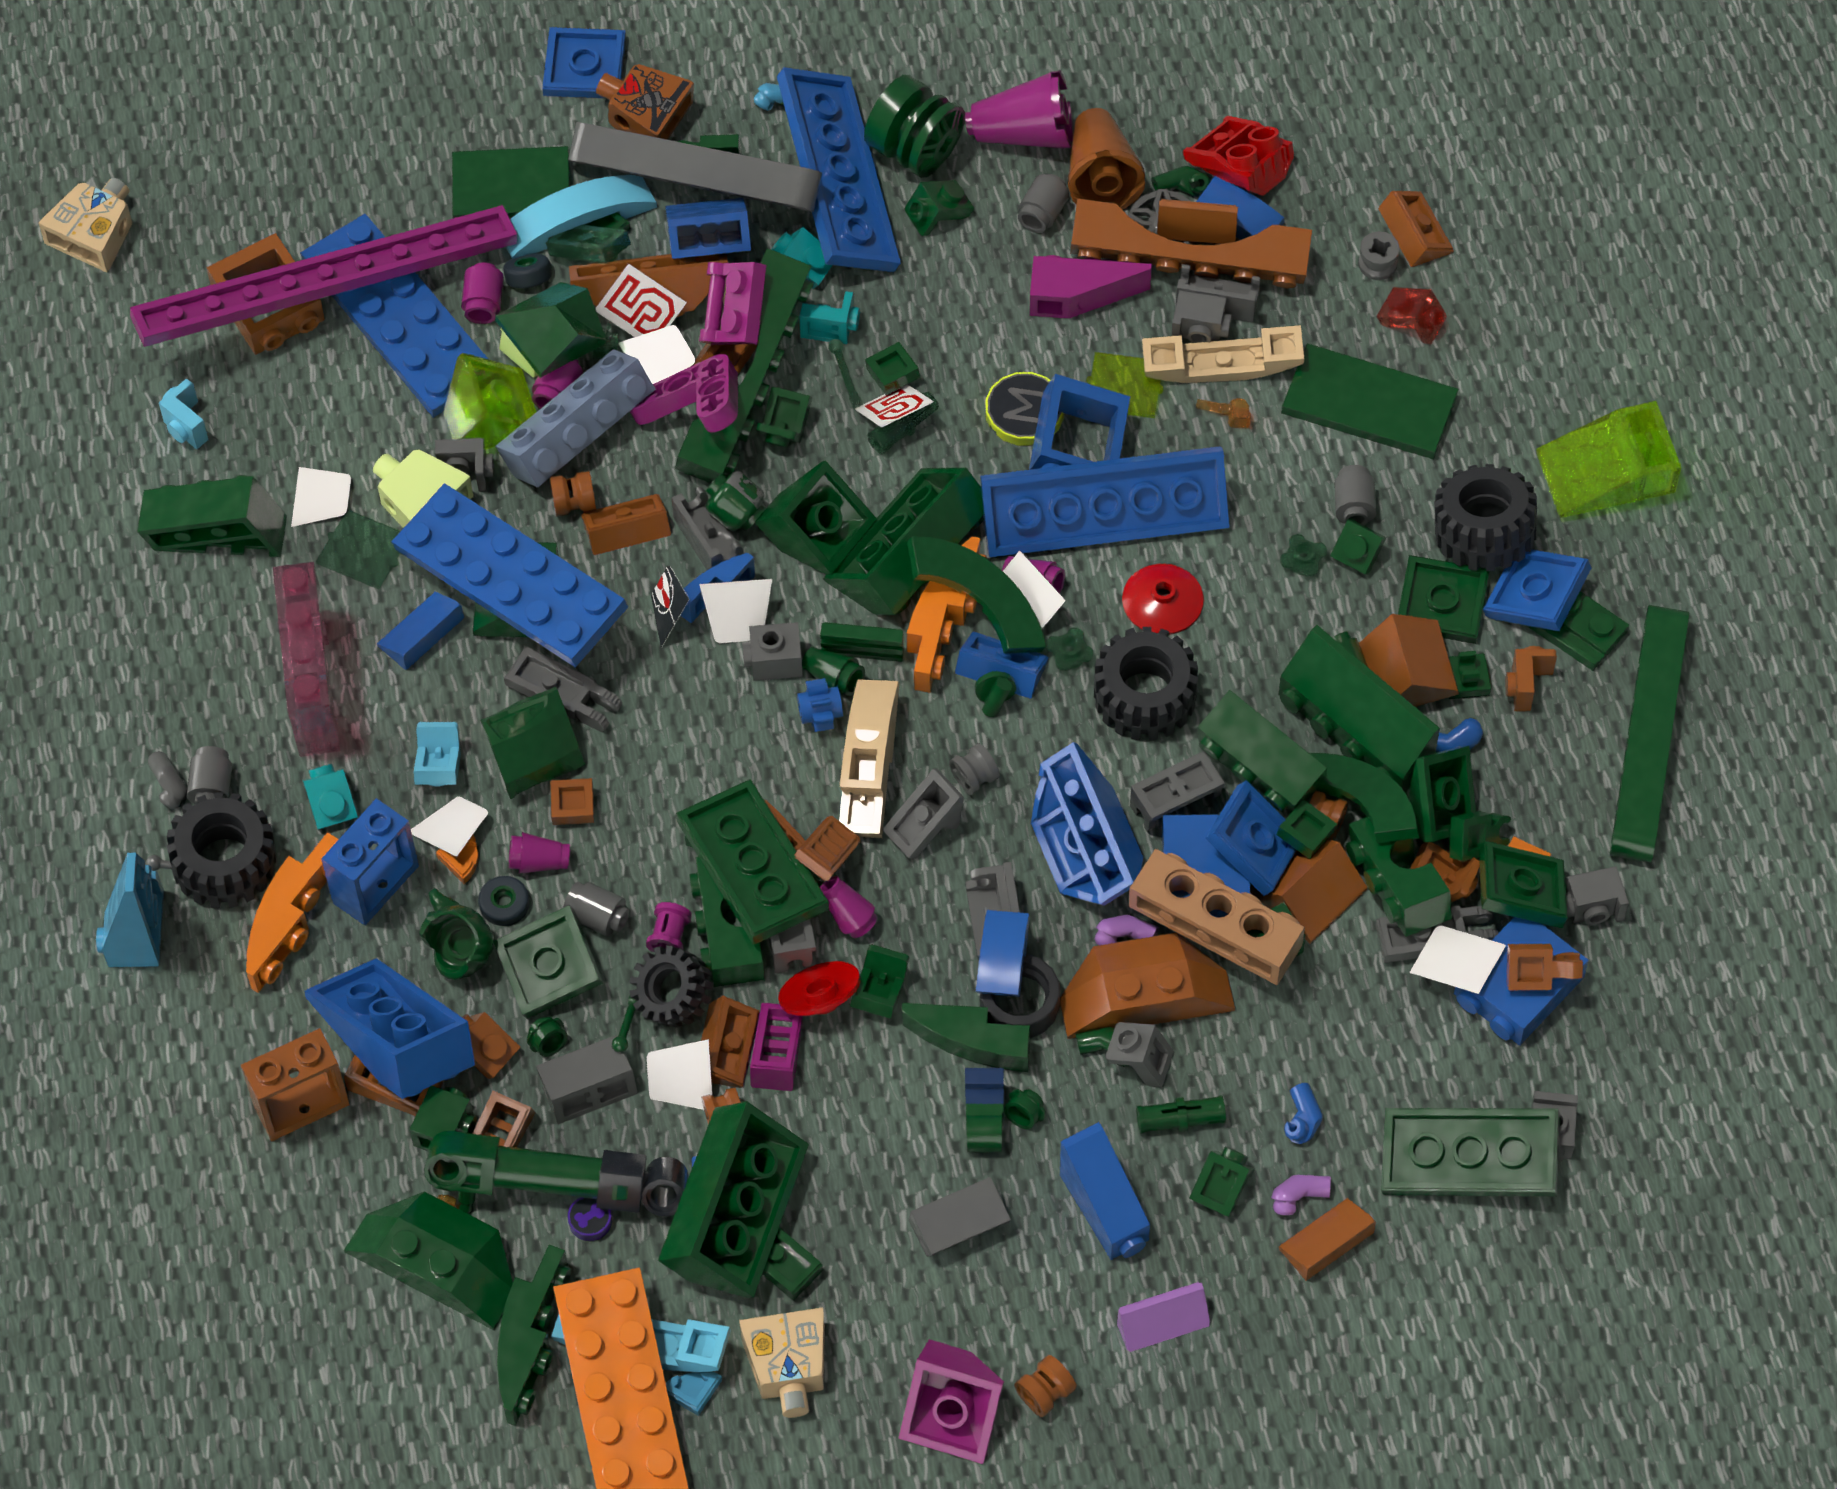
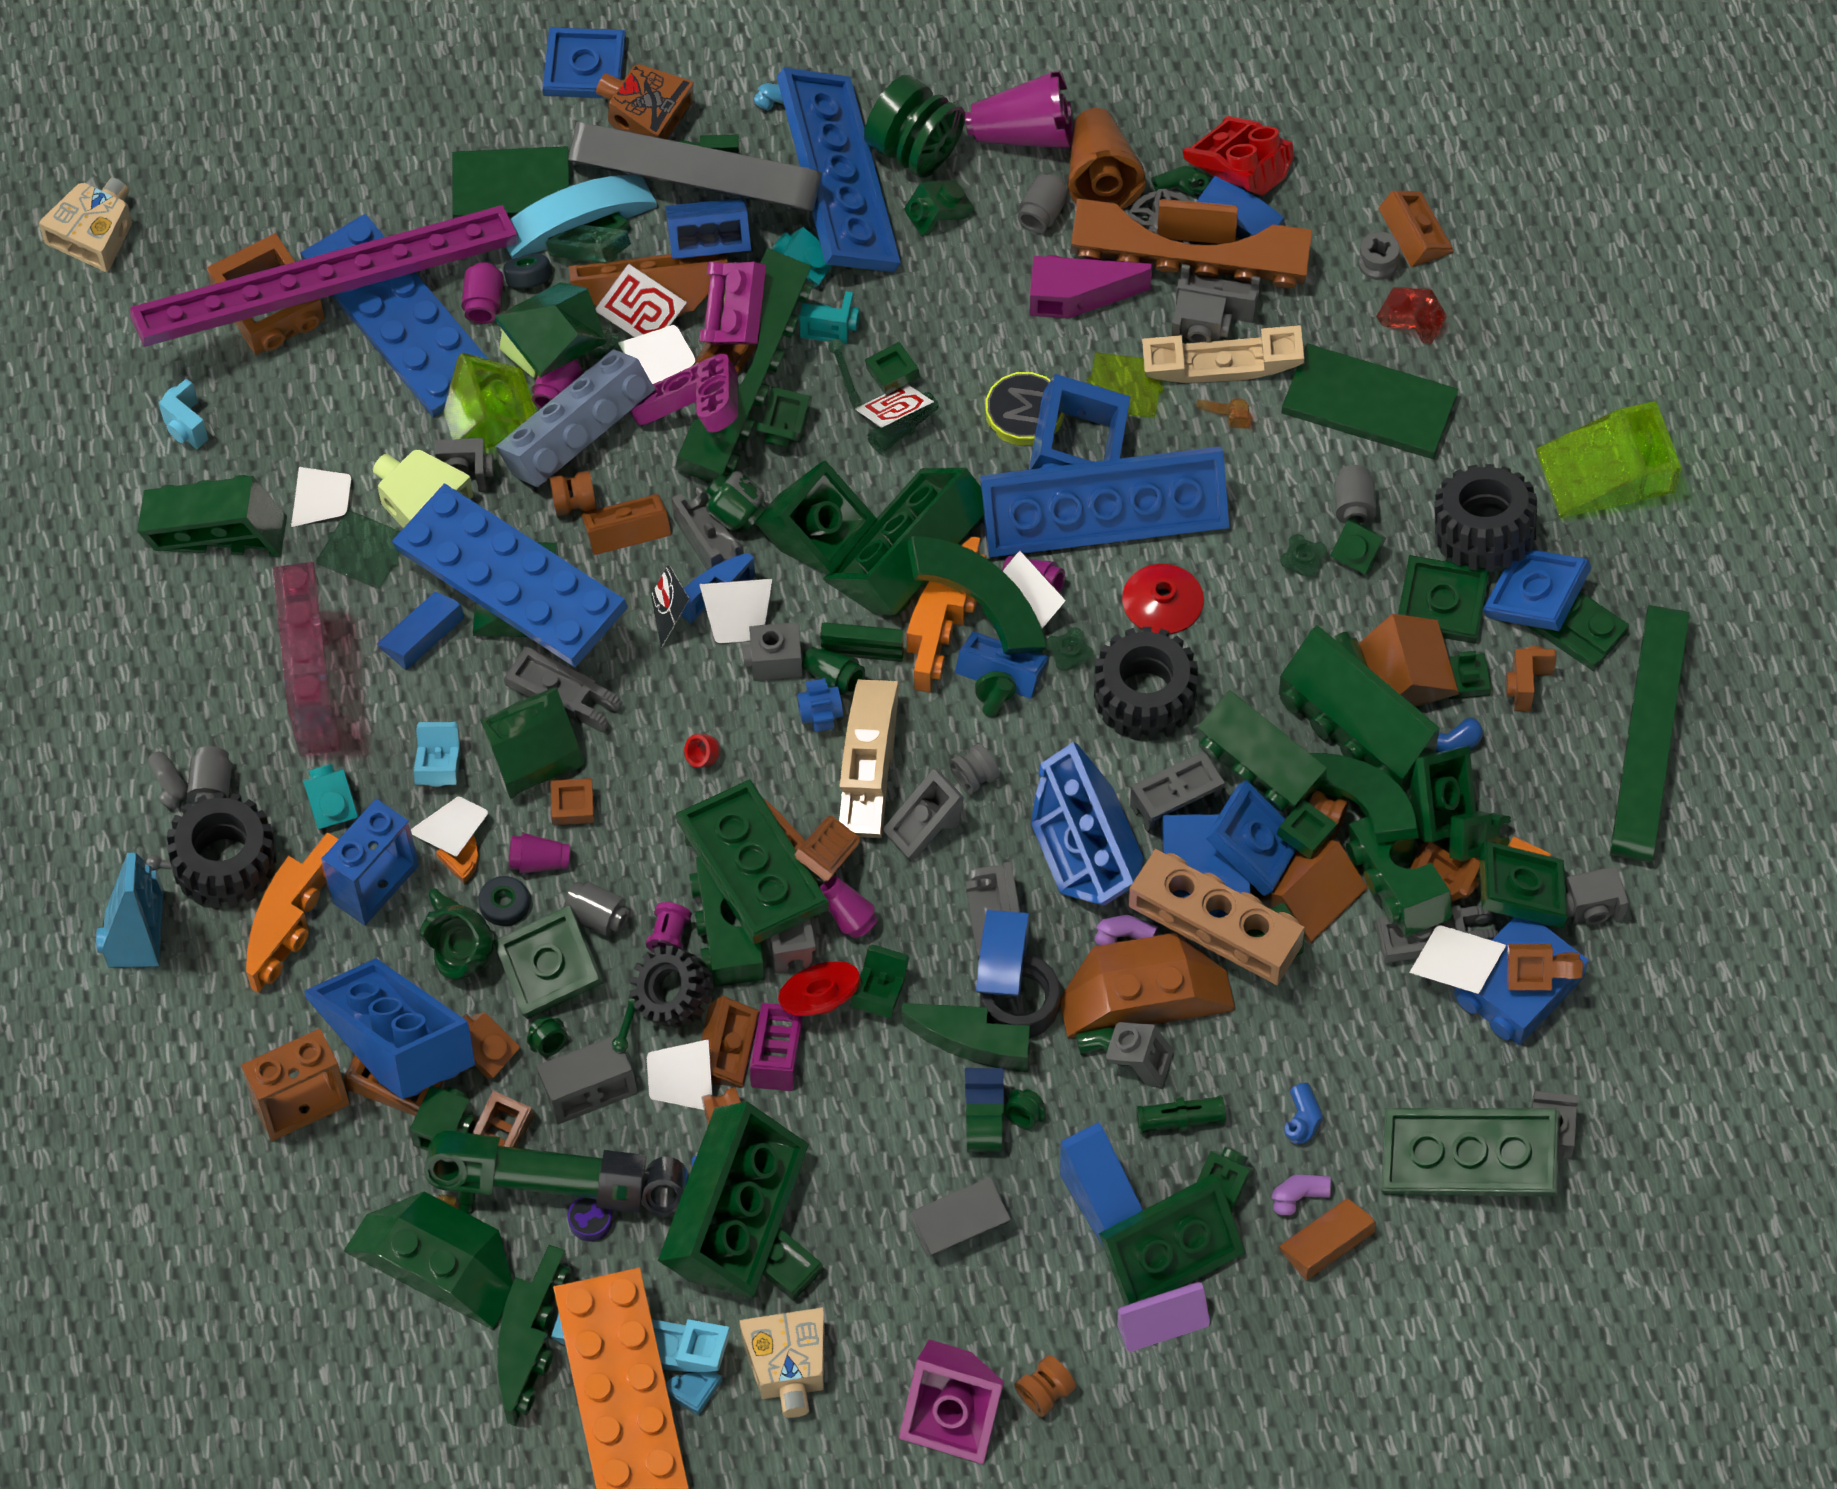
none -> red hinge [684,734,721,767]
none -> dark green plate [1098,1174,1245,1306]

